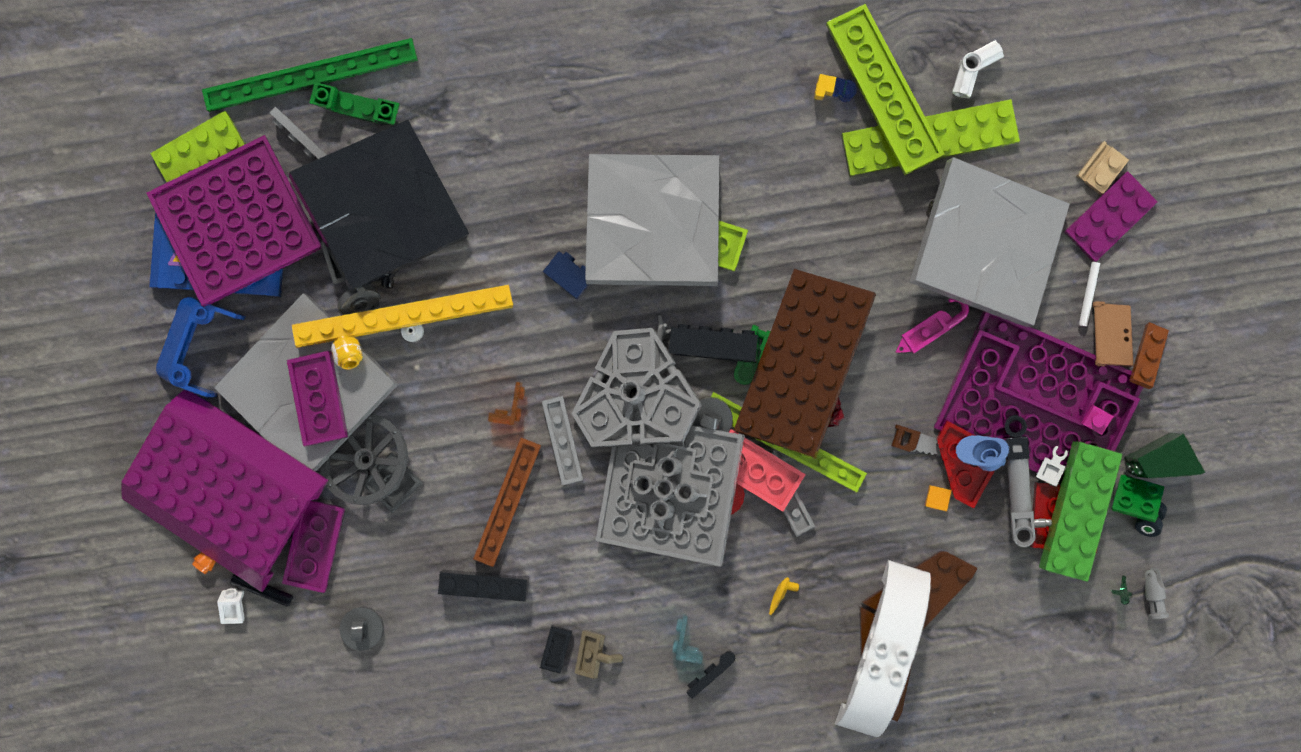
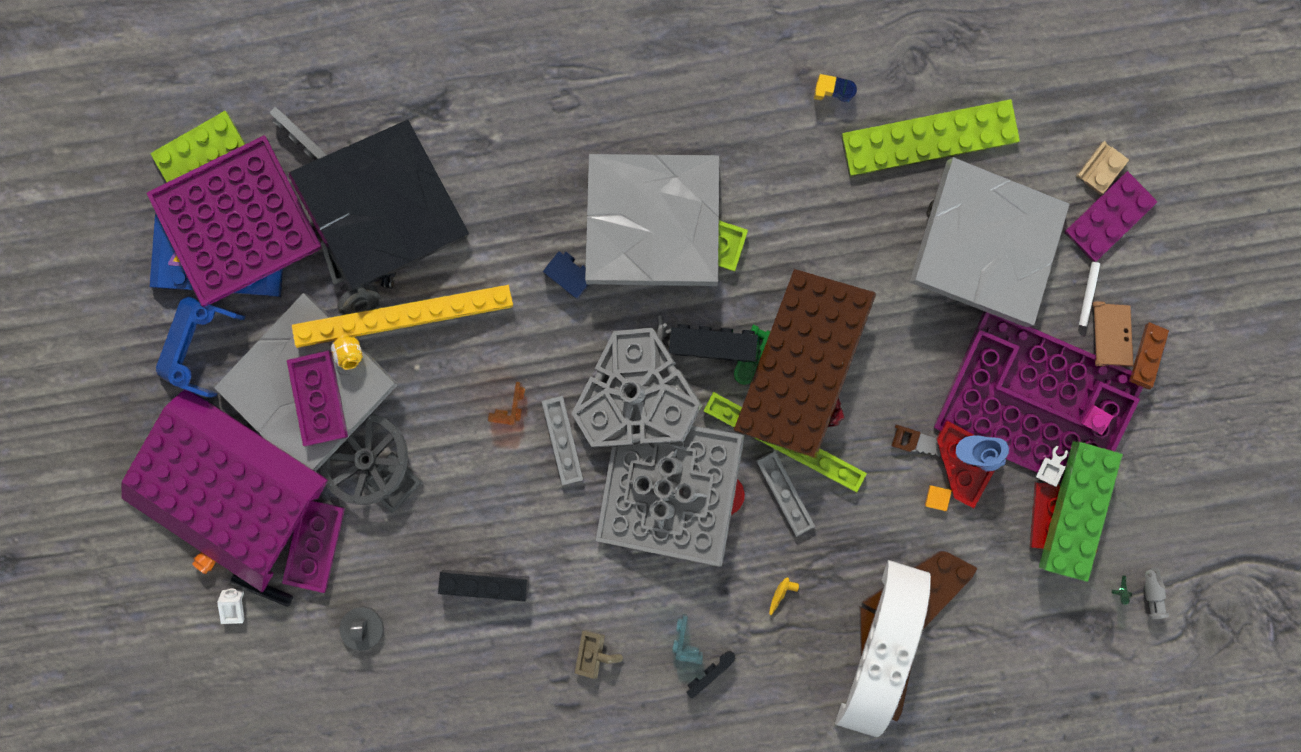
green plate [202,38,418,112] -> none
green slope [309,82,400,125] -> none
white tile [401,325,424,342] -> none
dark orange plate [473,437,541,567] -> none
black plate [540,625,572,674] -> none
dark grey tile [692,397,733,432] -> none
coral plate [729,429,806,511] -> none
lime plate [826,4,945,176] -> none
dark pink plate [895,298,969,354] -> none
white piece [952,40,1004,98] -> none
light grey piece [1003,415,1052,547] -> none
green plate [1111,475,1167,537] -> none
dark green slope [1124,433,1205,478] -> none

